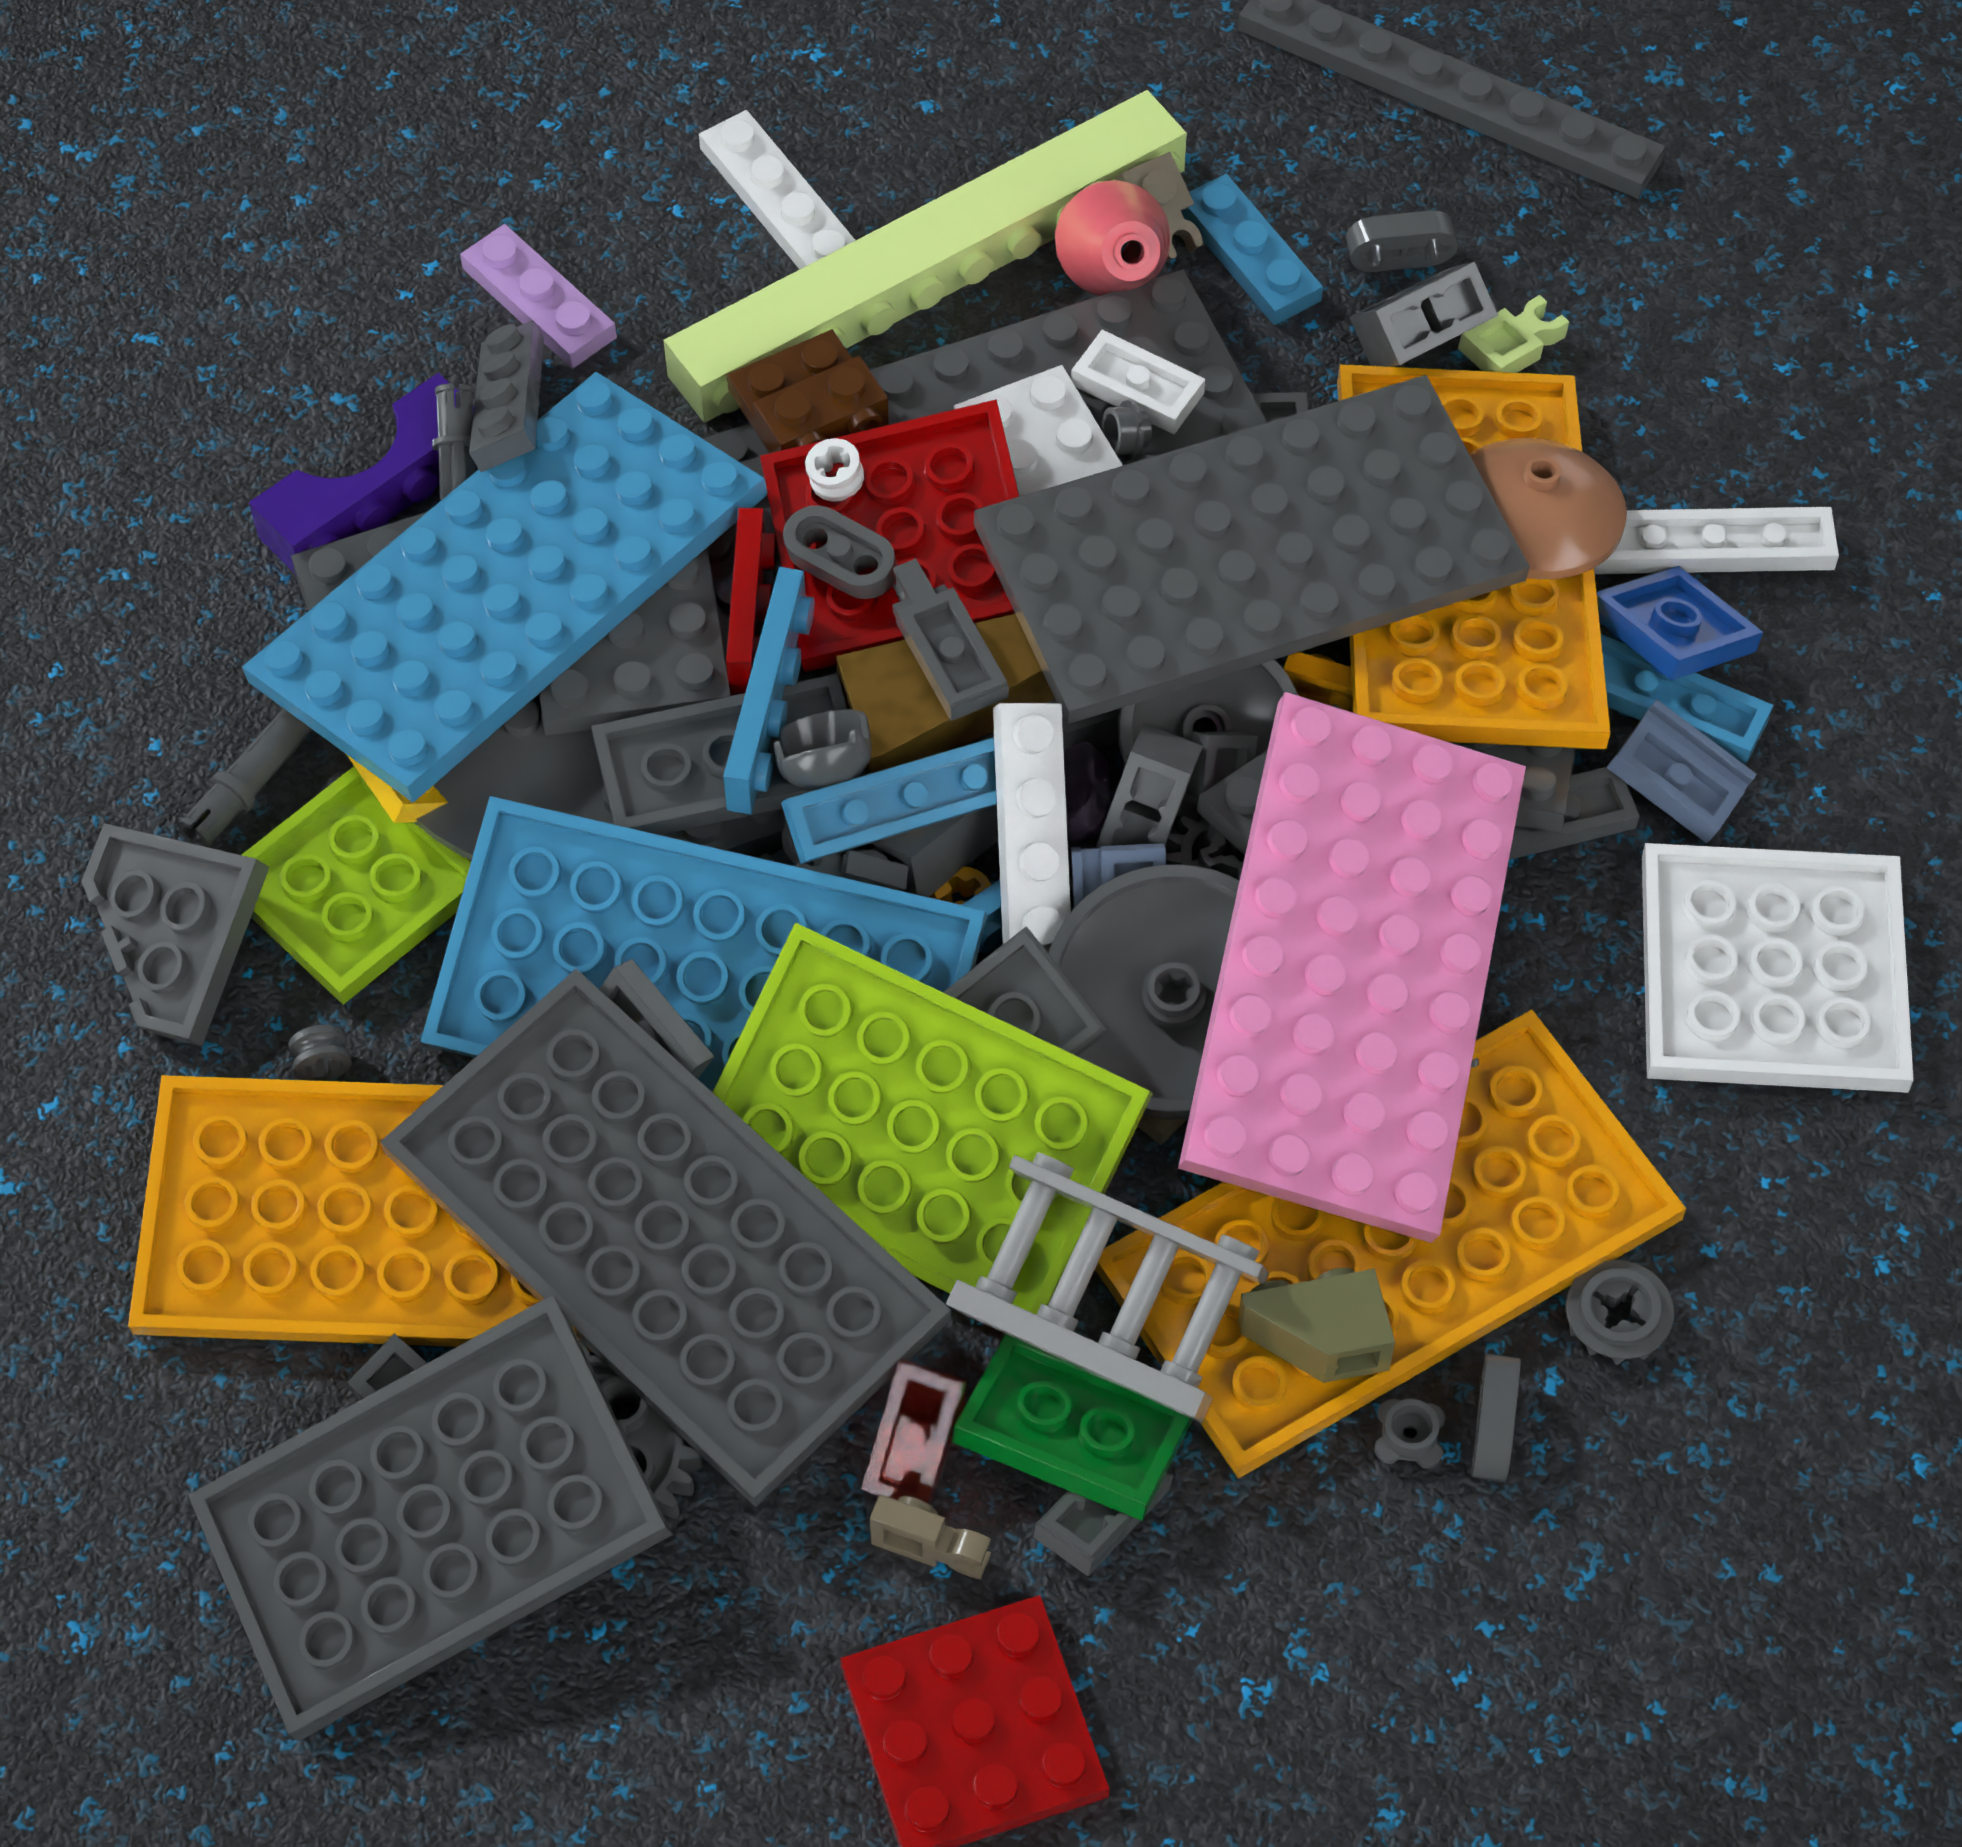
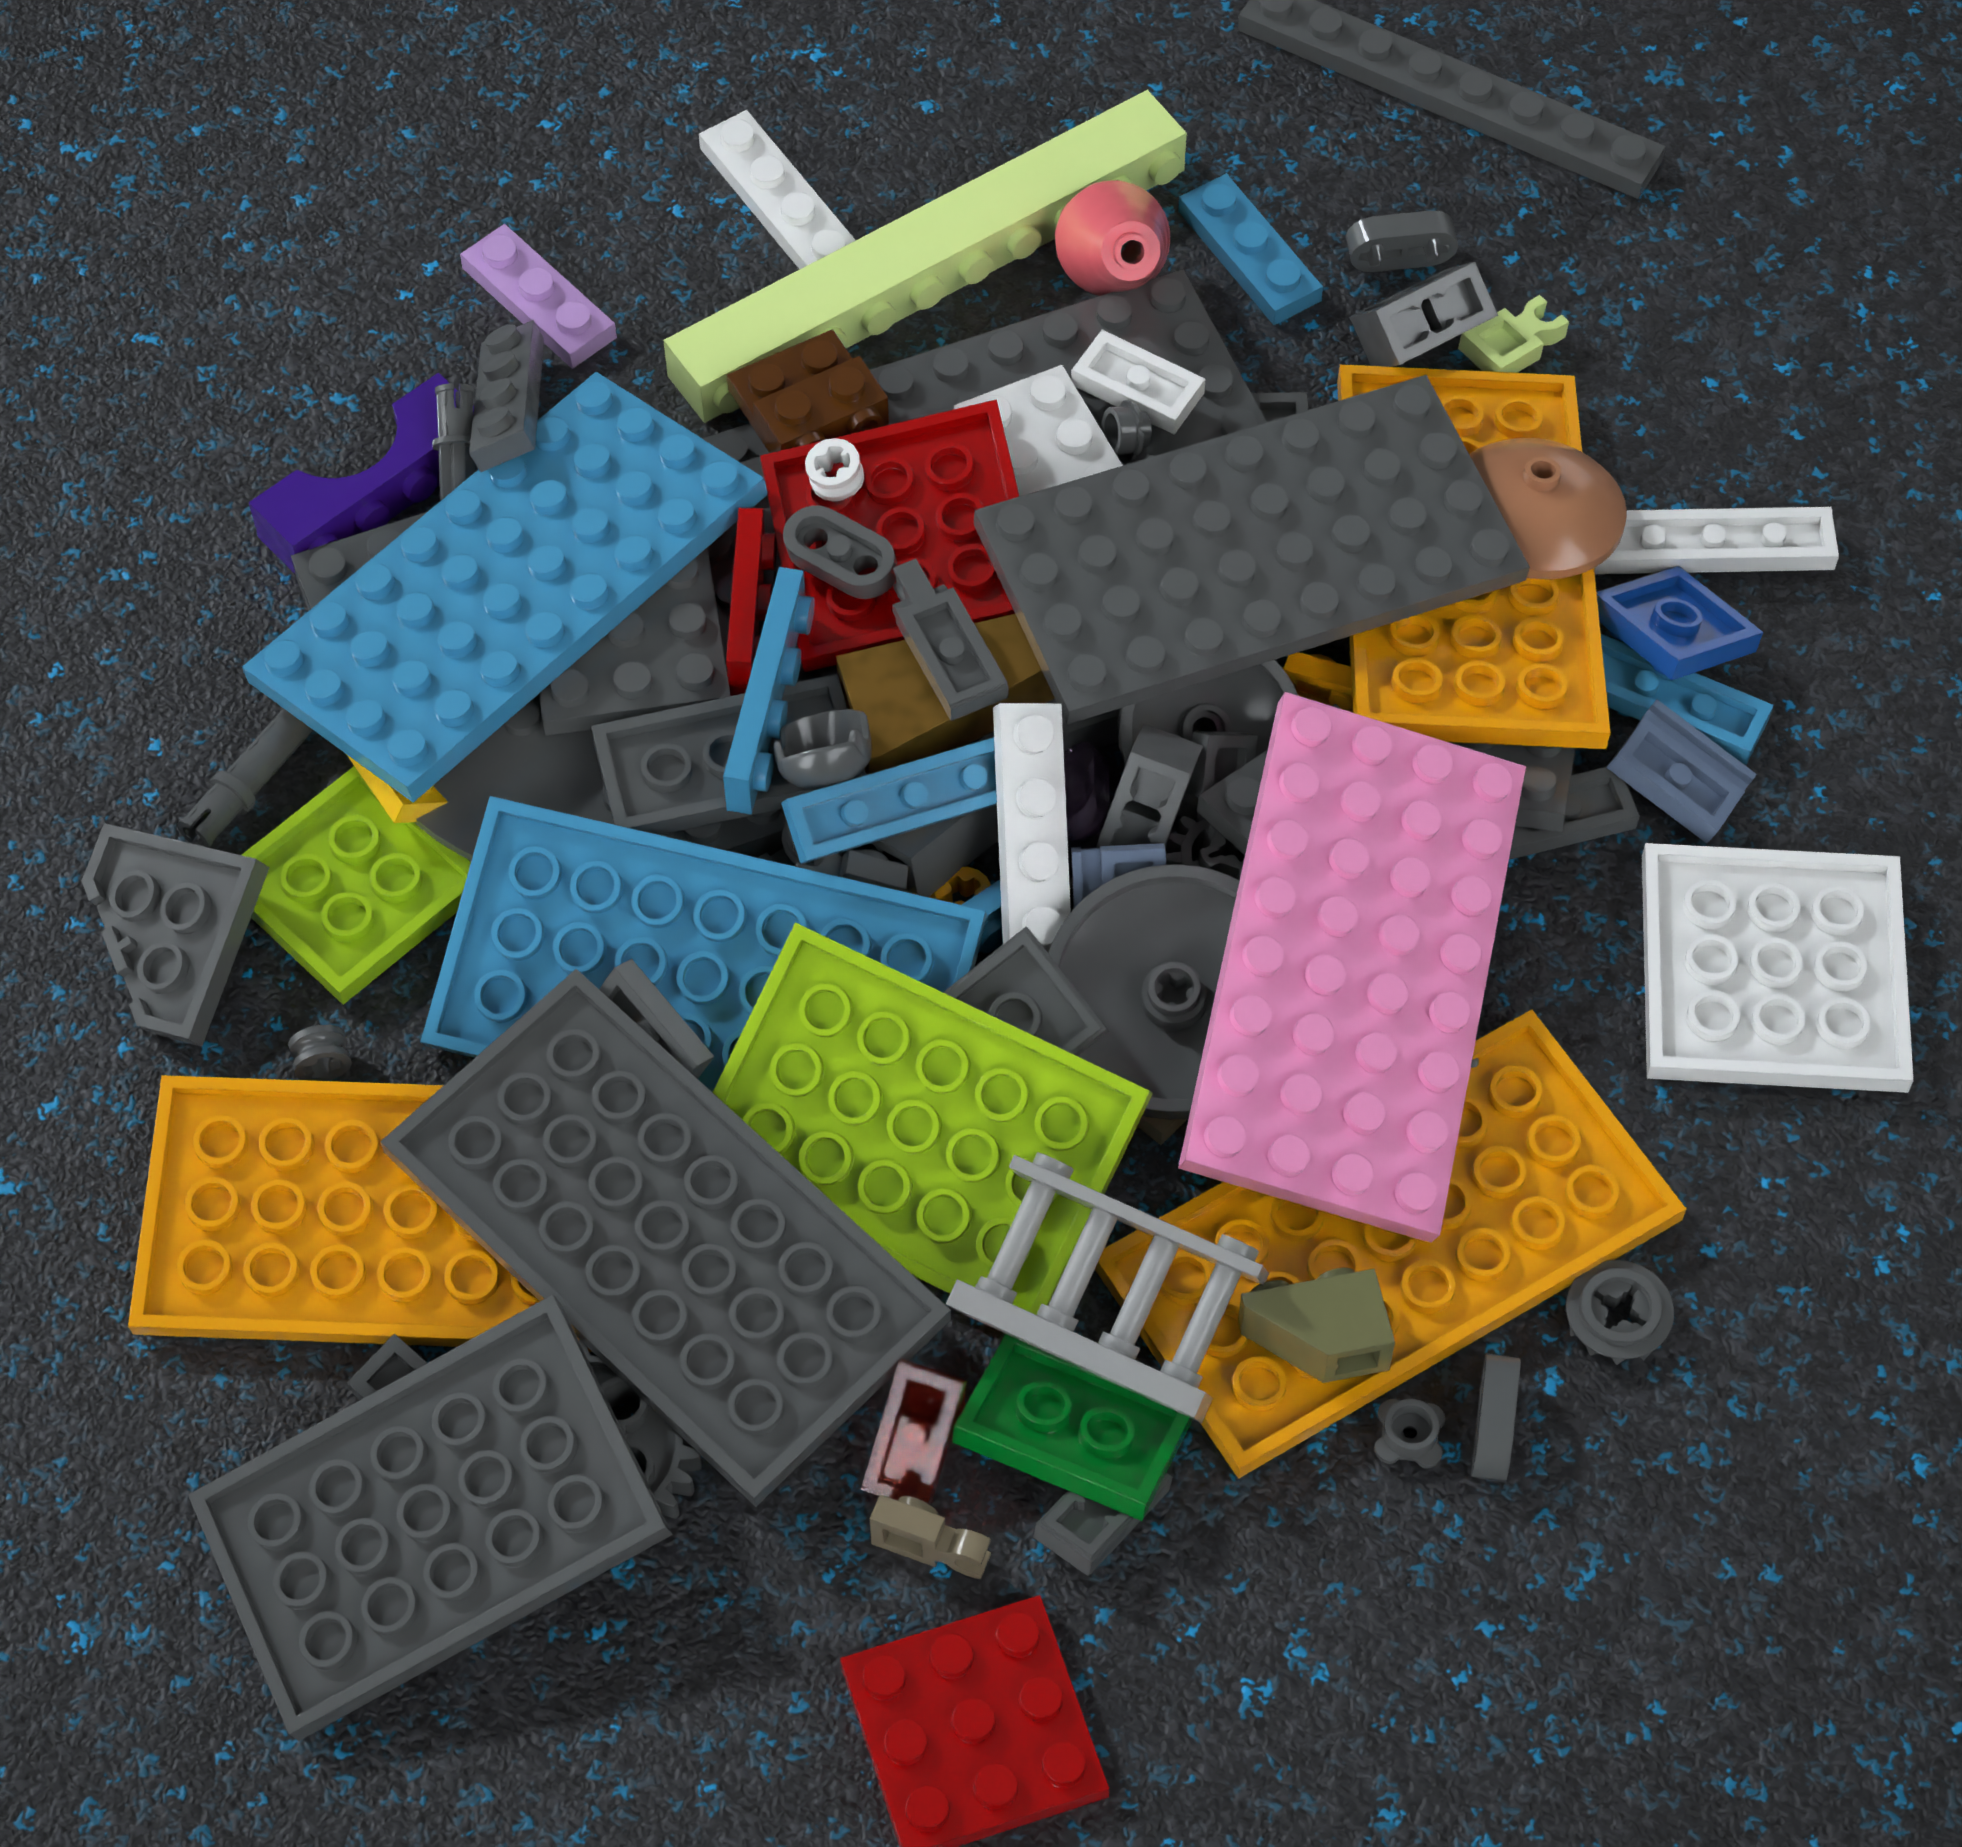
dark tan plate [1114,152,1203,263] -> none

